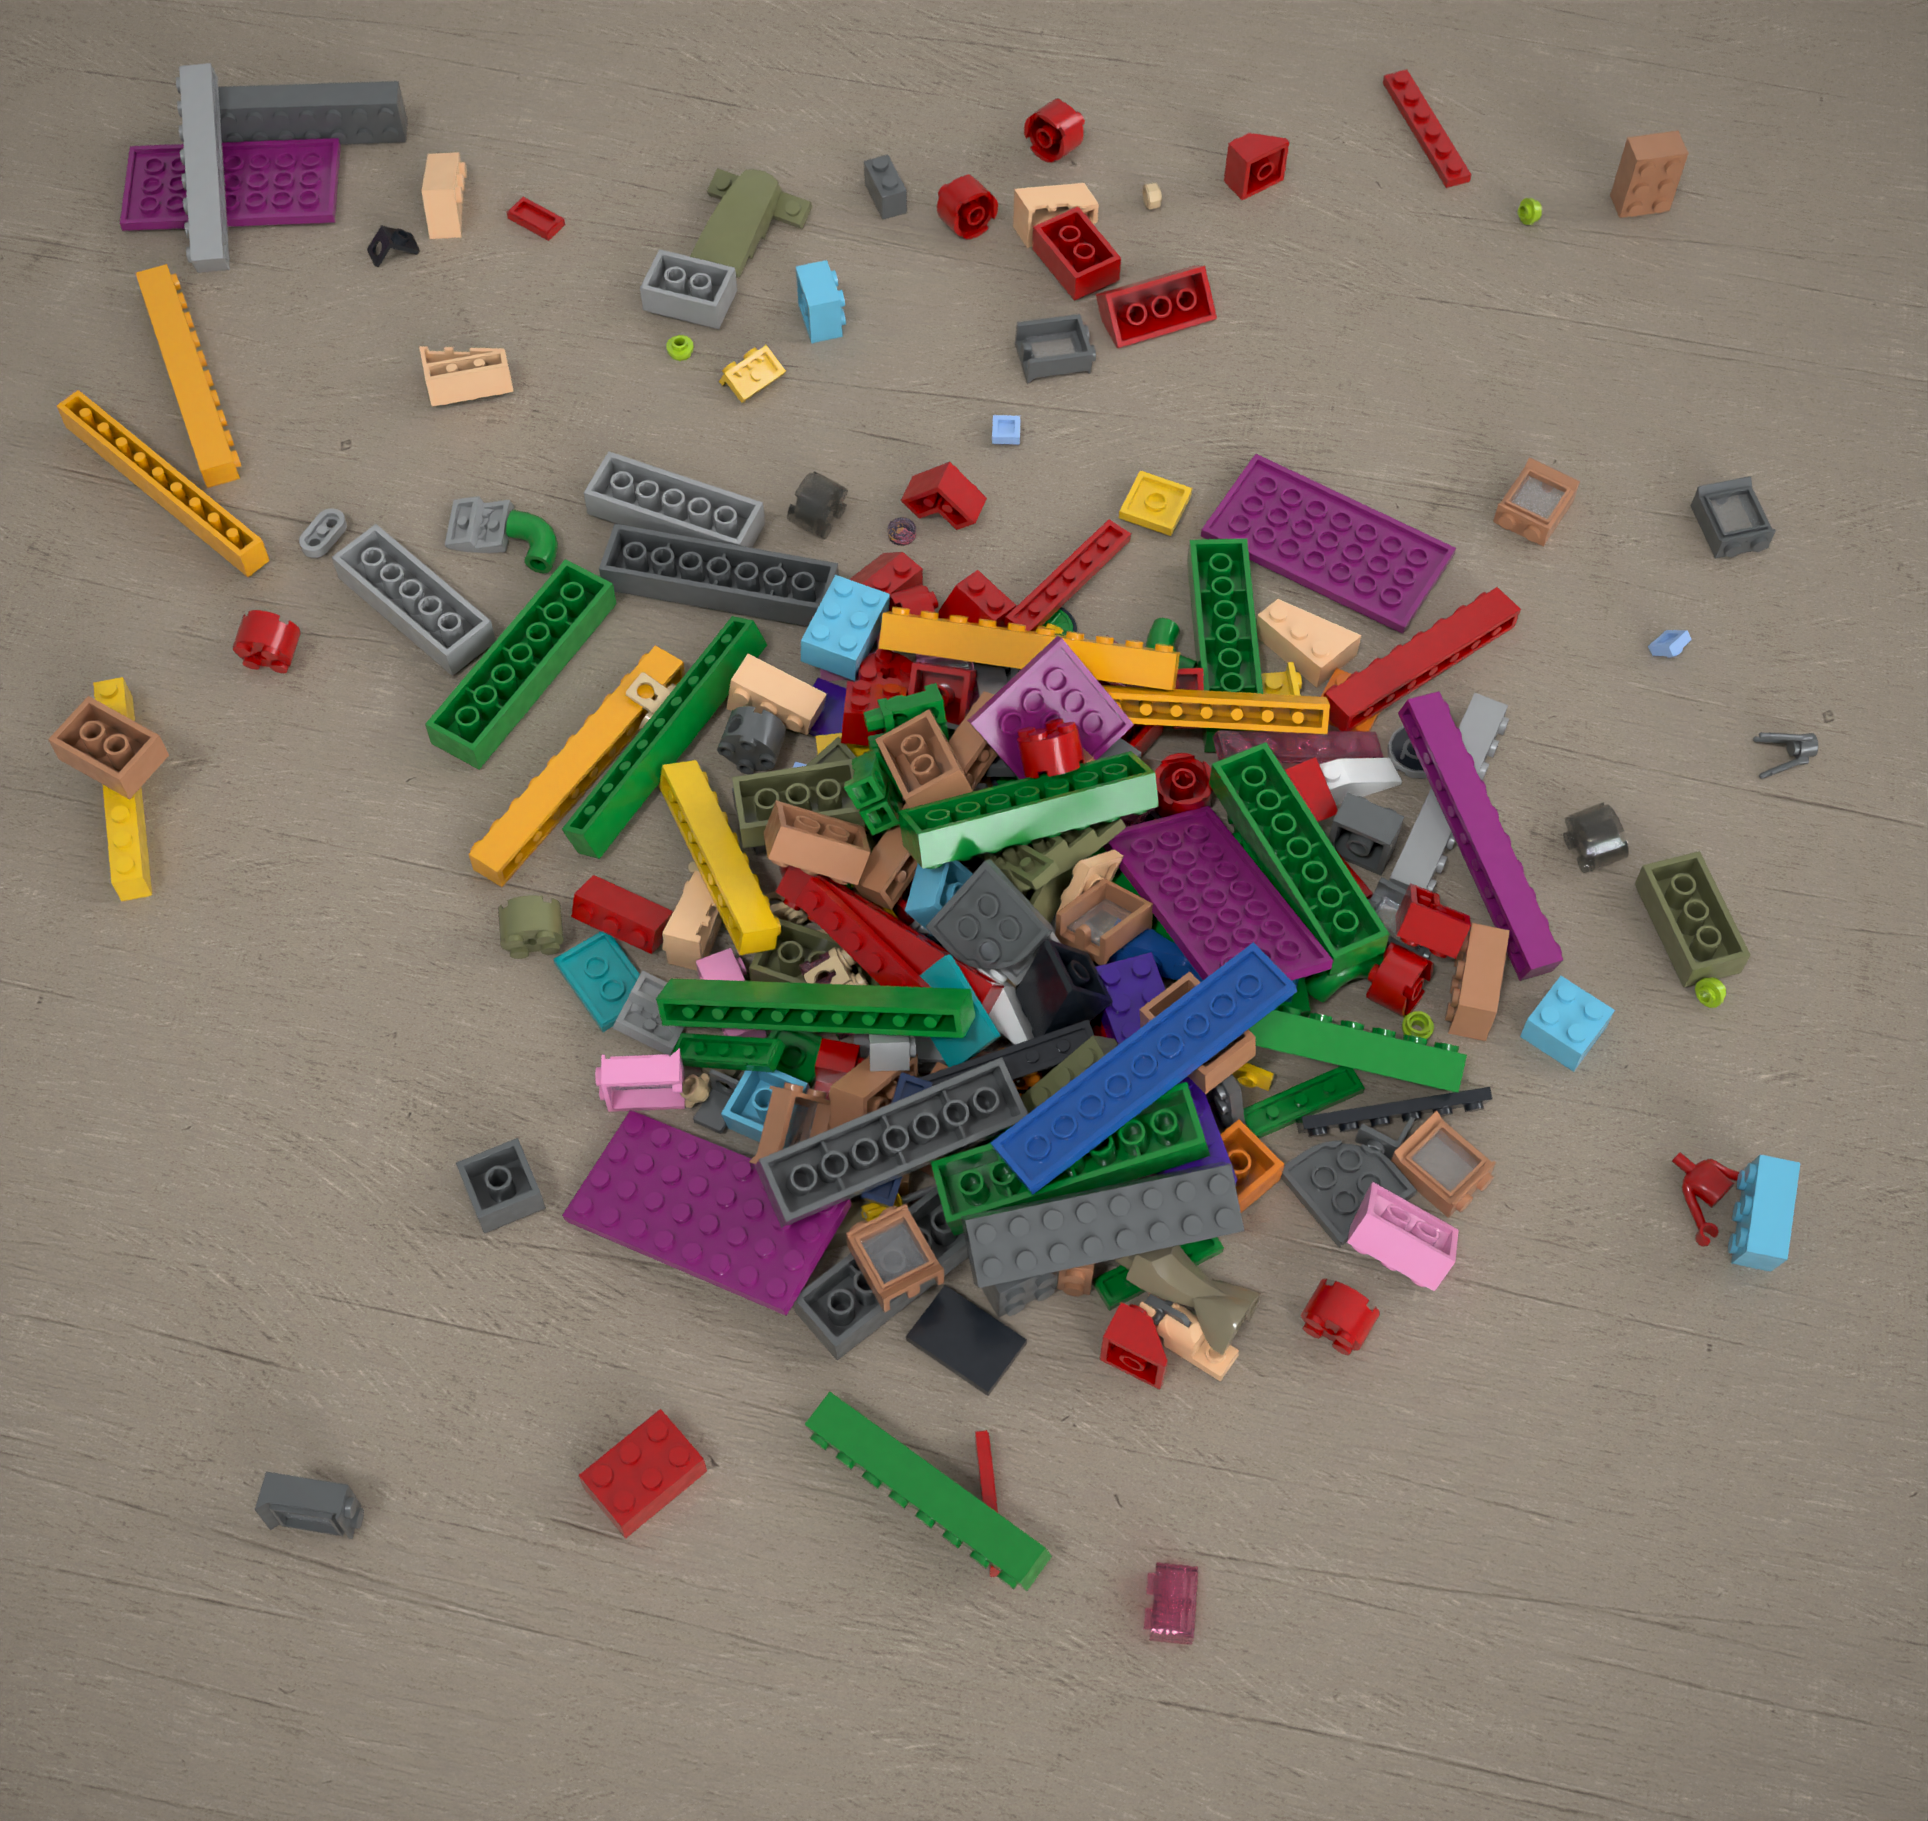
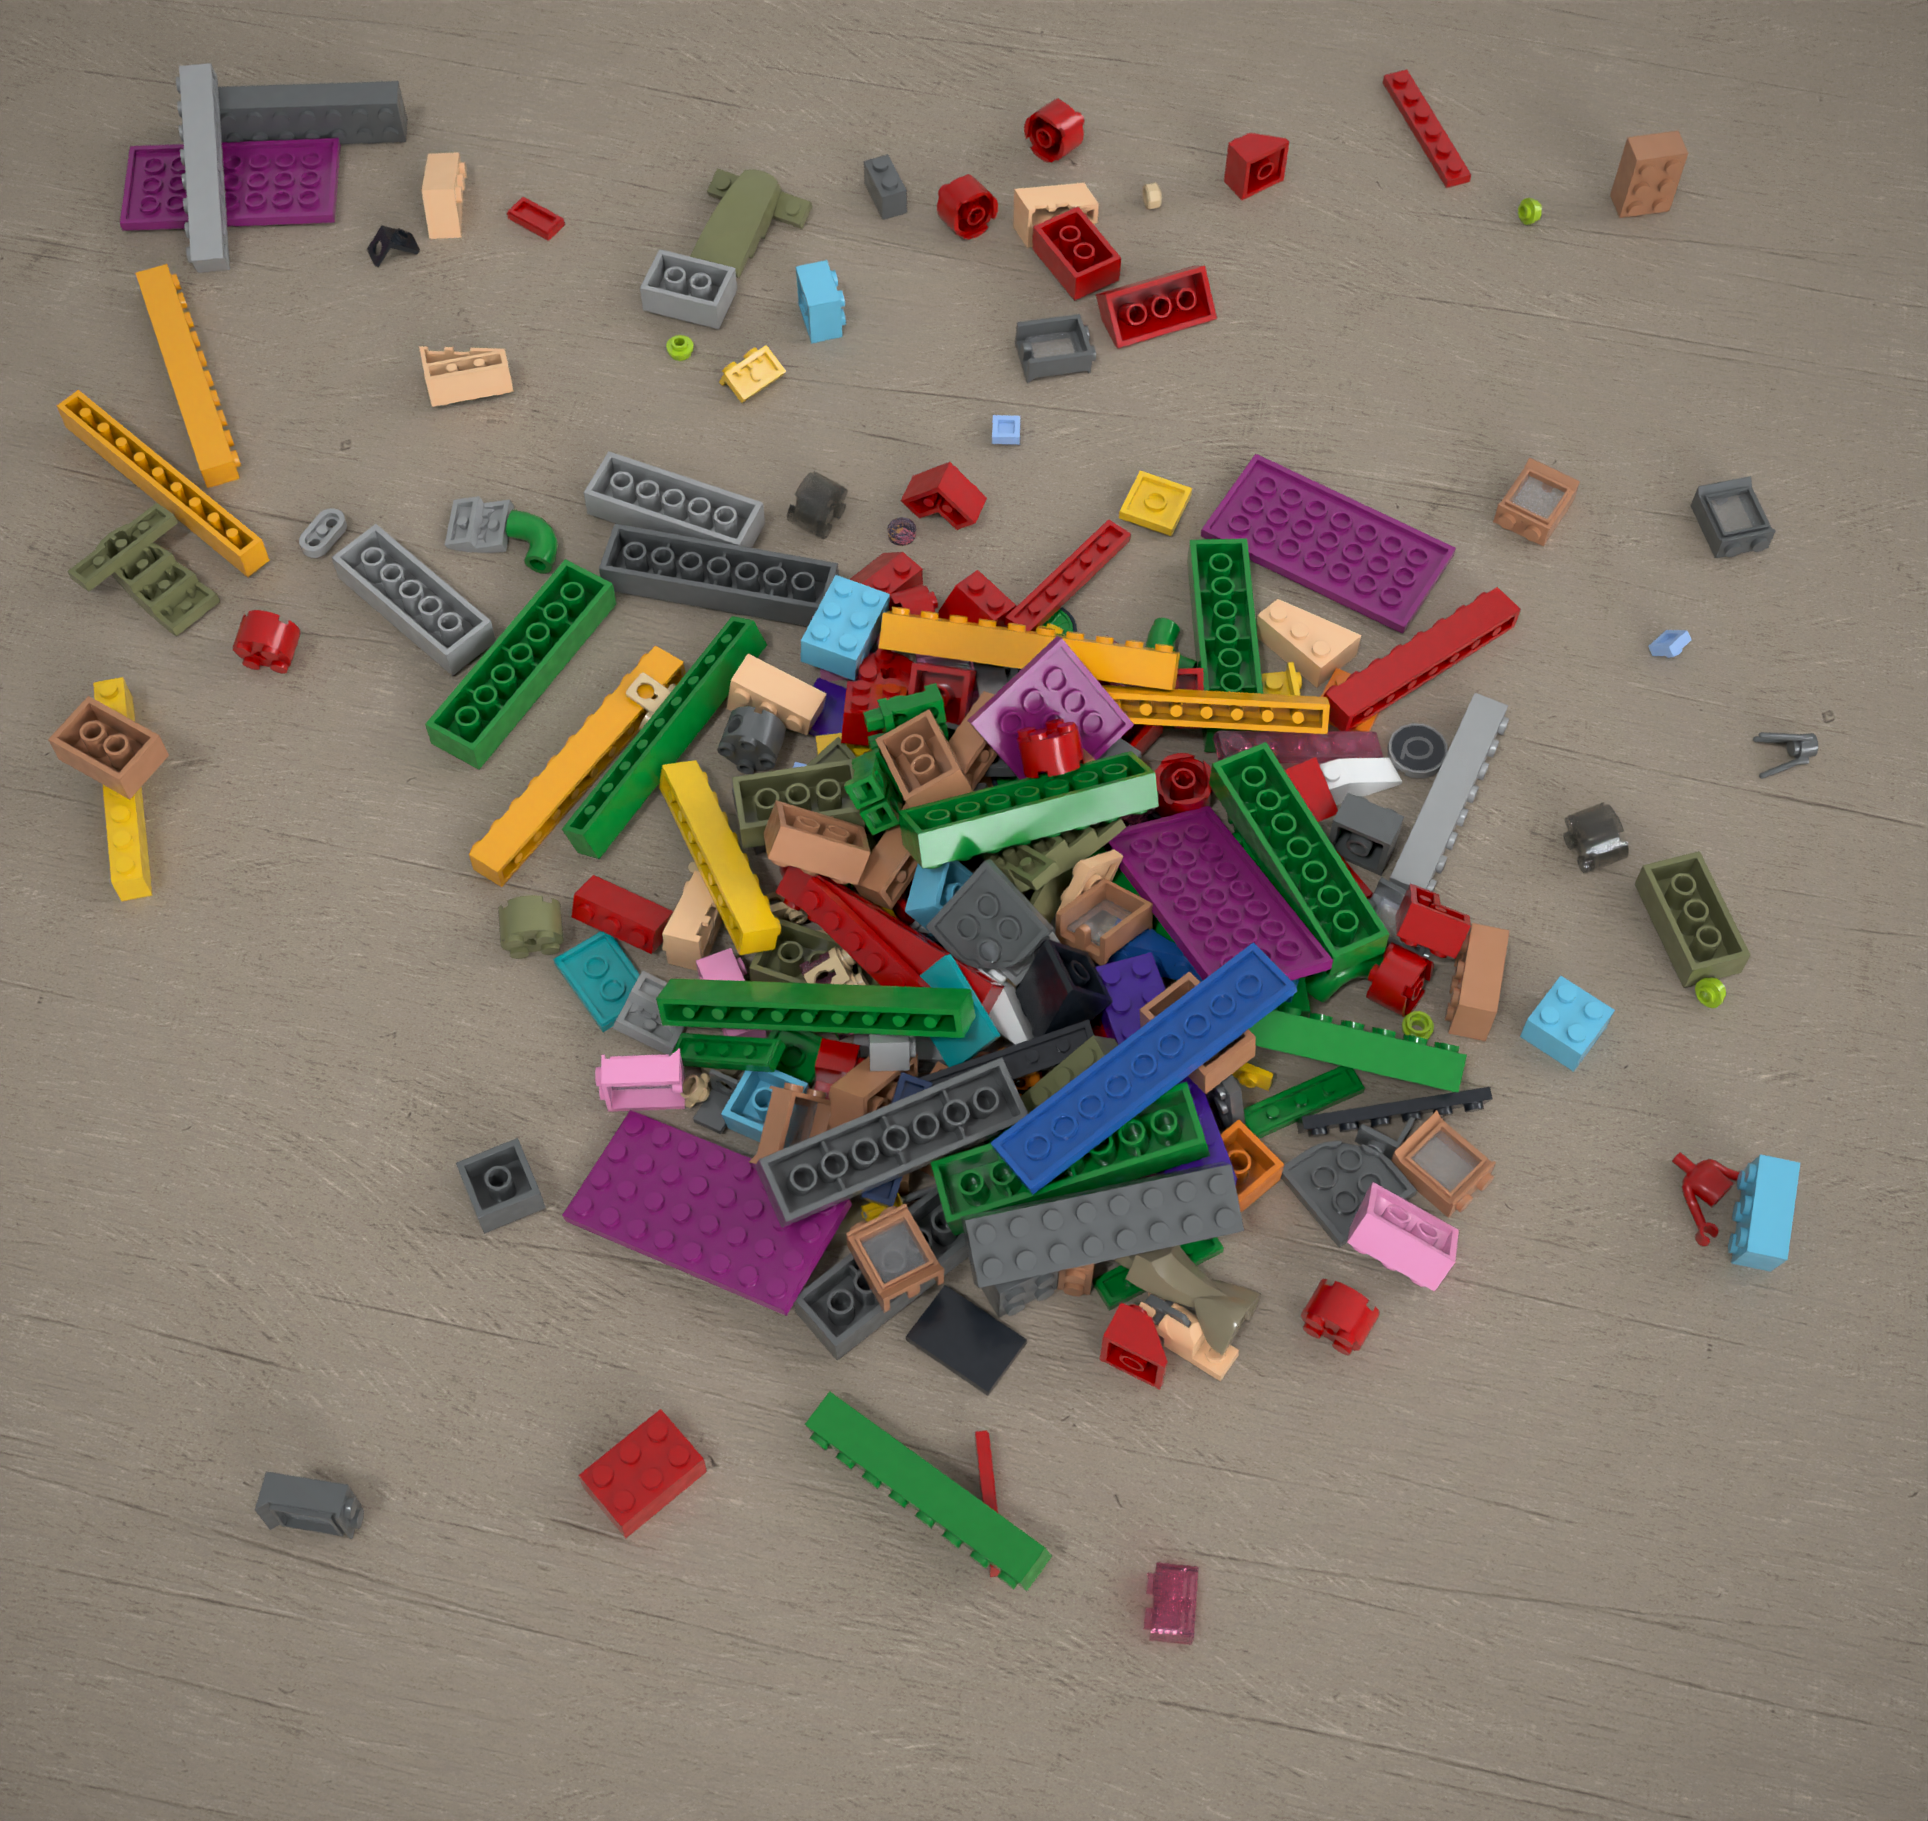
magenta brick [1398,691,1563,981] -> none
none -> olive slope [67,503,221,637]

